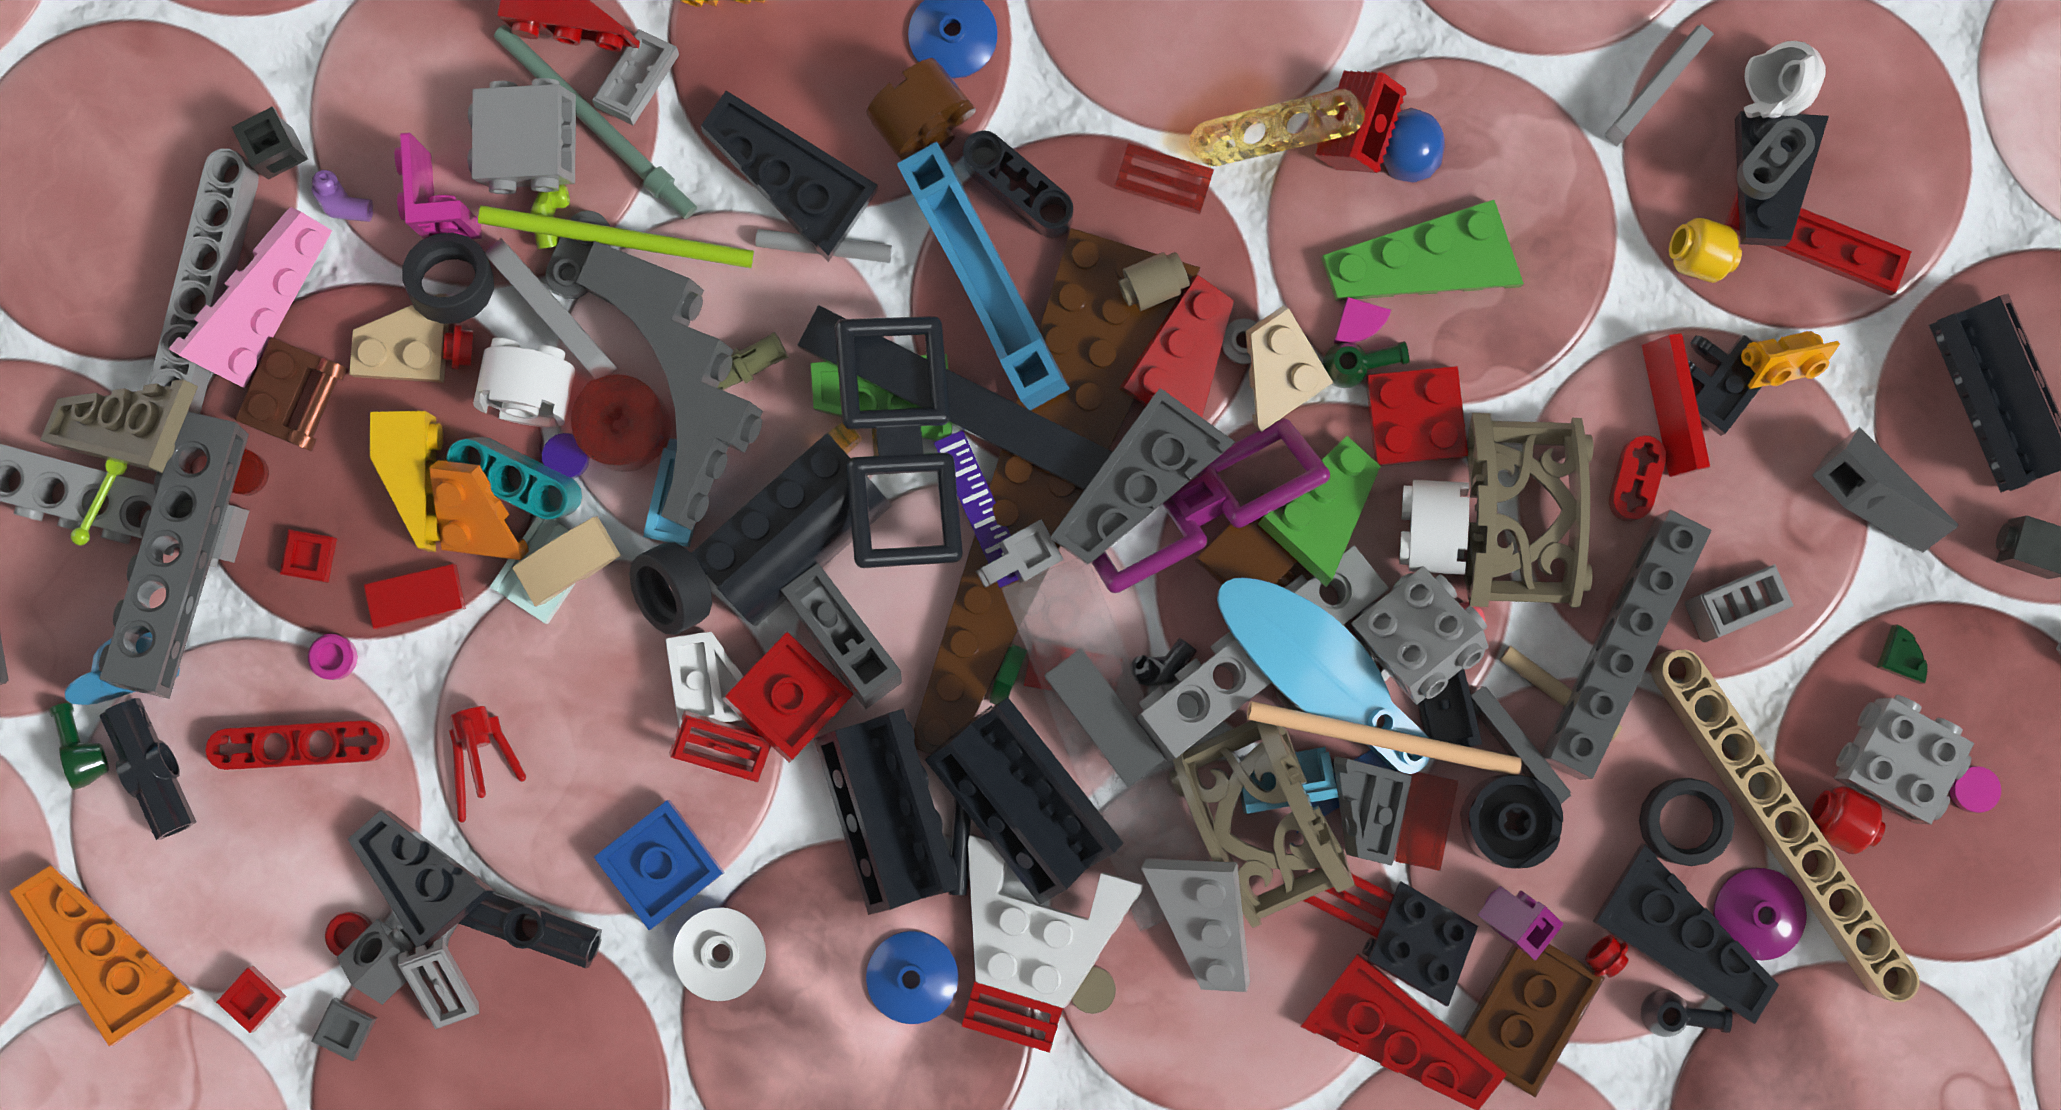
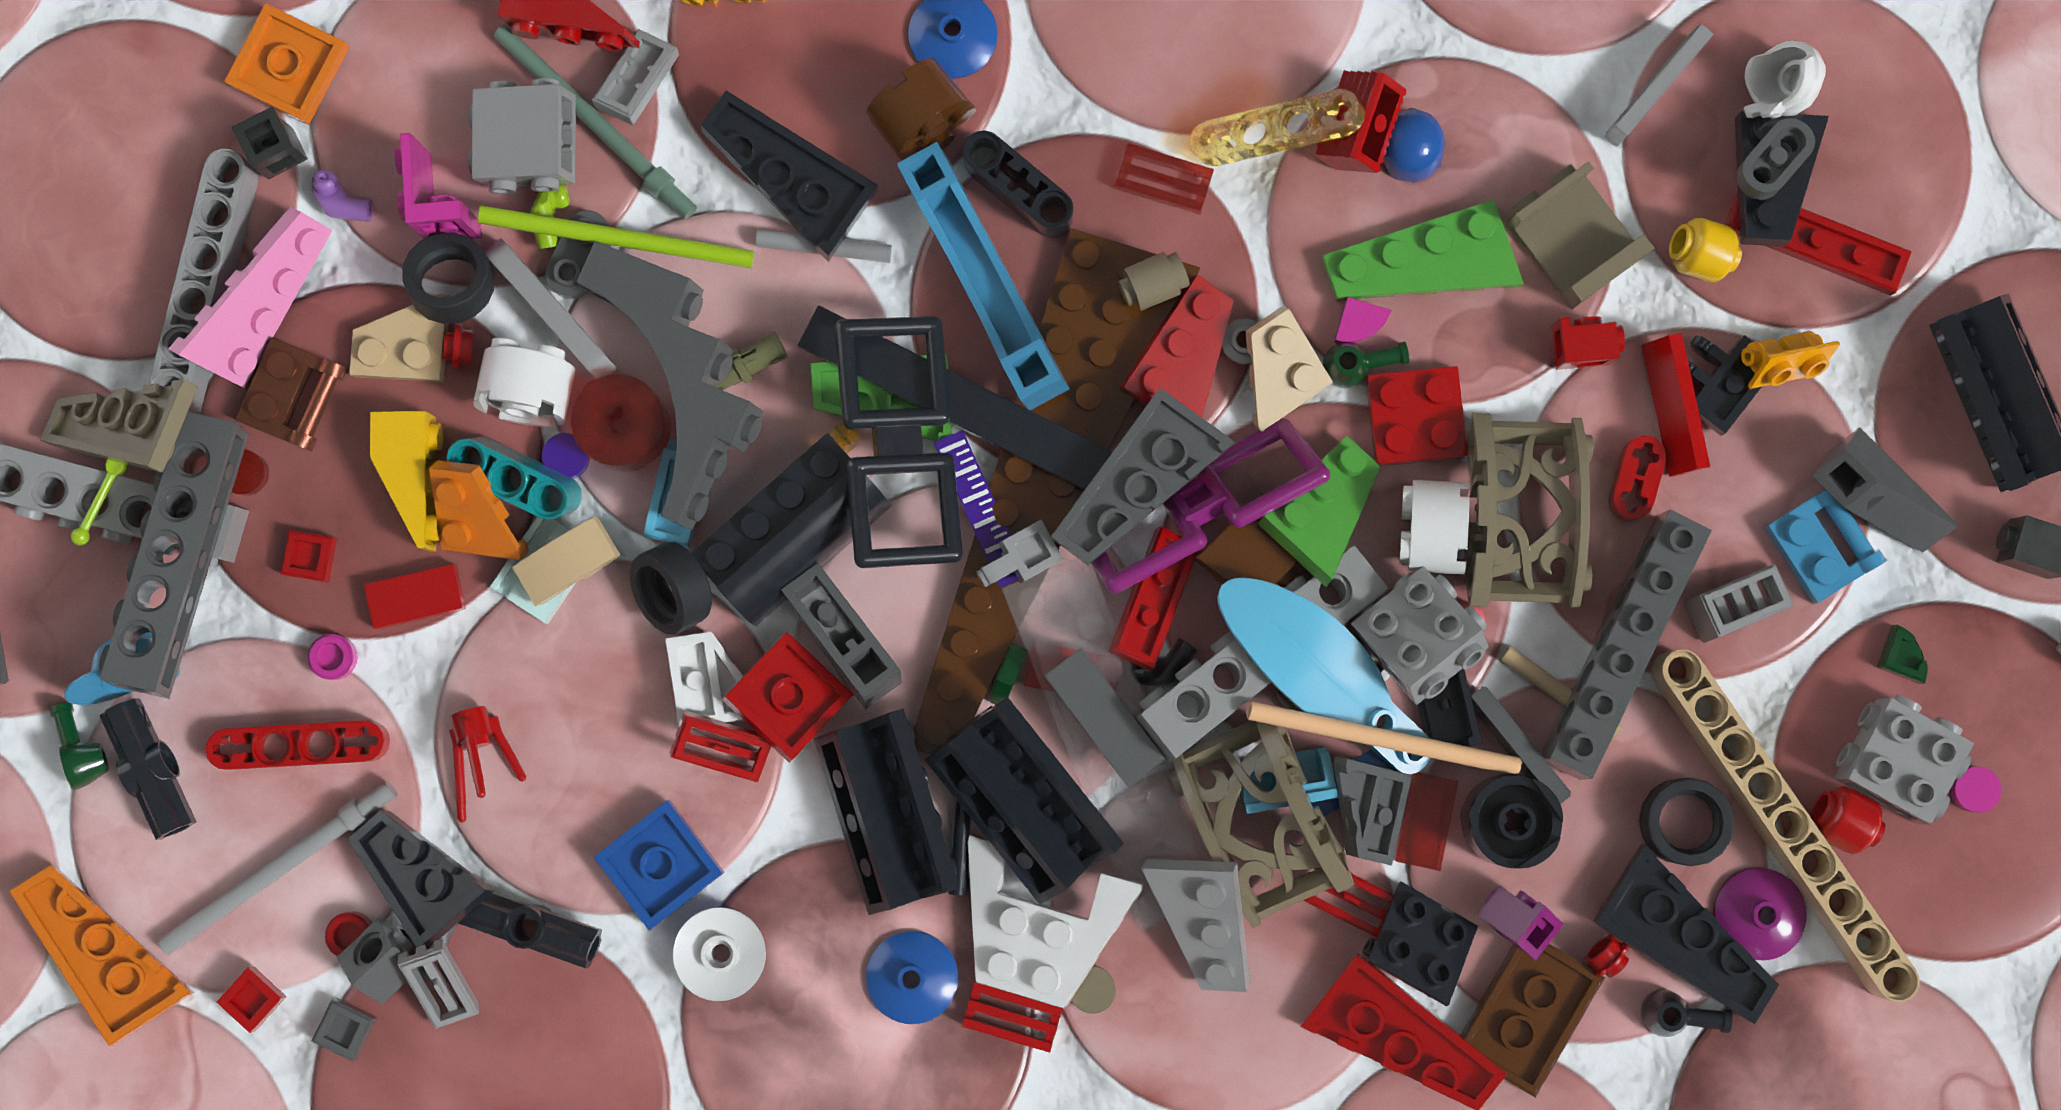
none -> light grey bar [158,781,397,955]
none -> orange plate [224,3,350,126]
none -> red tile [1108,526,1198,671]
none -> dark tan panel [1507,161,1655,310]
none -> red brick [1551,316,1625,370]
none -> dark azure plate [1763,489,1887,604]

